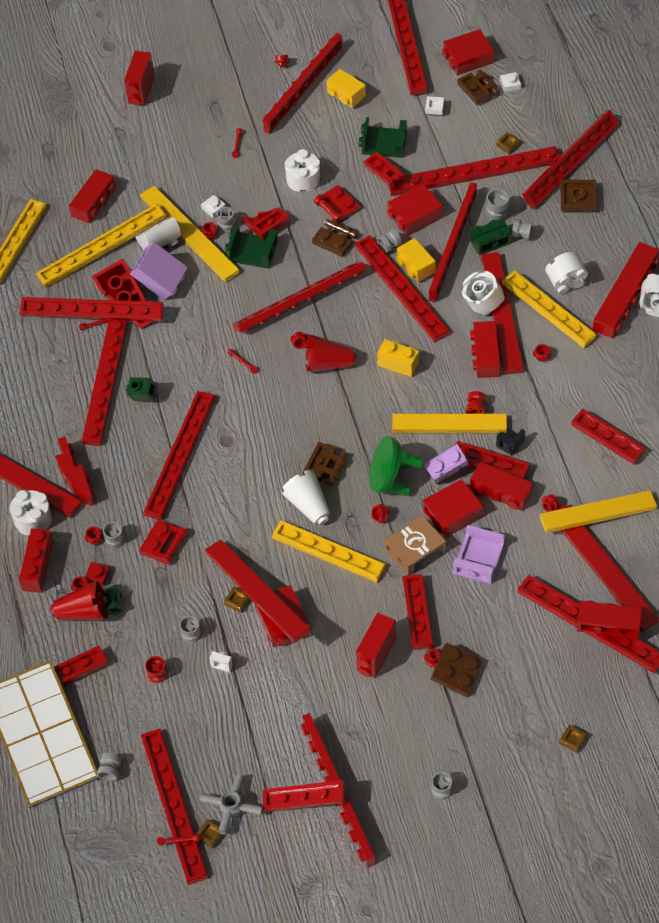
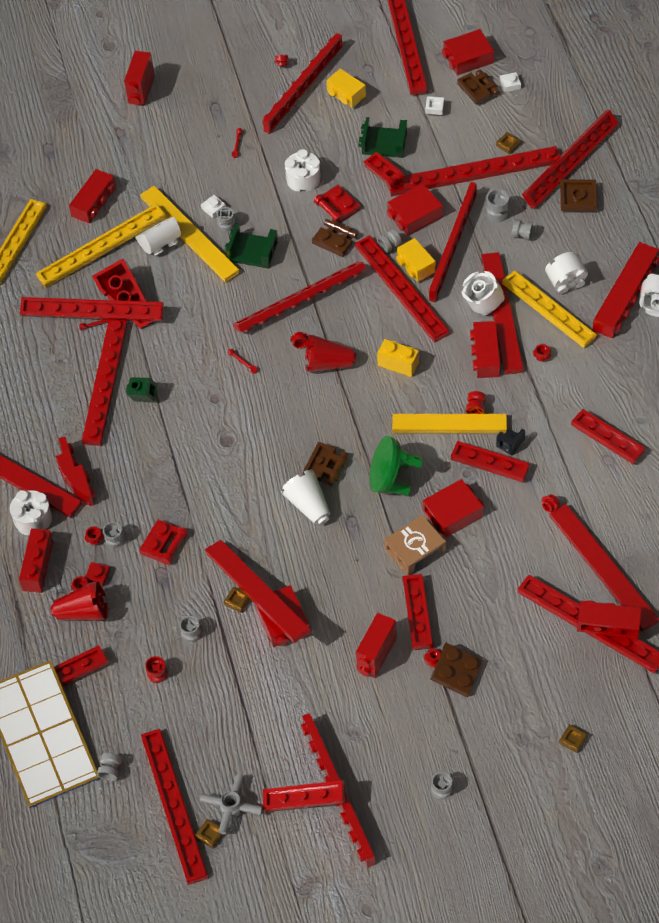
dark green bush [105,588,124,614] -> none
lavender brick [130,241,188,300] -> none
red tile [143,390,215,521] -> none
red hinge [157,834,201,846] -> none
red plate [201,222,219,239] -> none
white plate [209,651,233,673] -> none
red wing [241,208,290,239] -> none
yellow tile [272,520,386,583] -> none
red plate [371,504,389,523] -> none
lavender brick [424,444,469,484] -> none
lavender panel [453,525,505,584] -> none
dark green brick [470,219,512,255] -> none
red brick [470,462,533,511] -> none
yellow tile [539,490,657,533] -> none

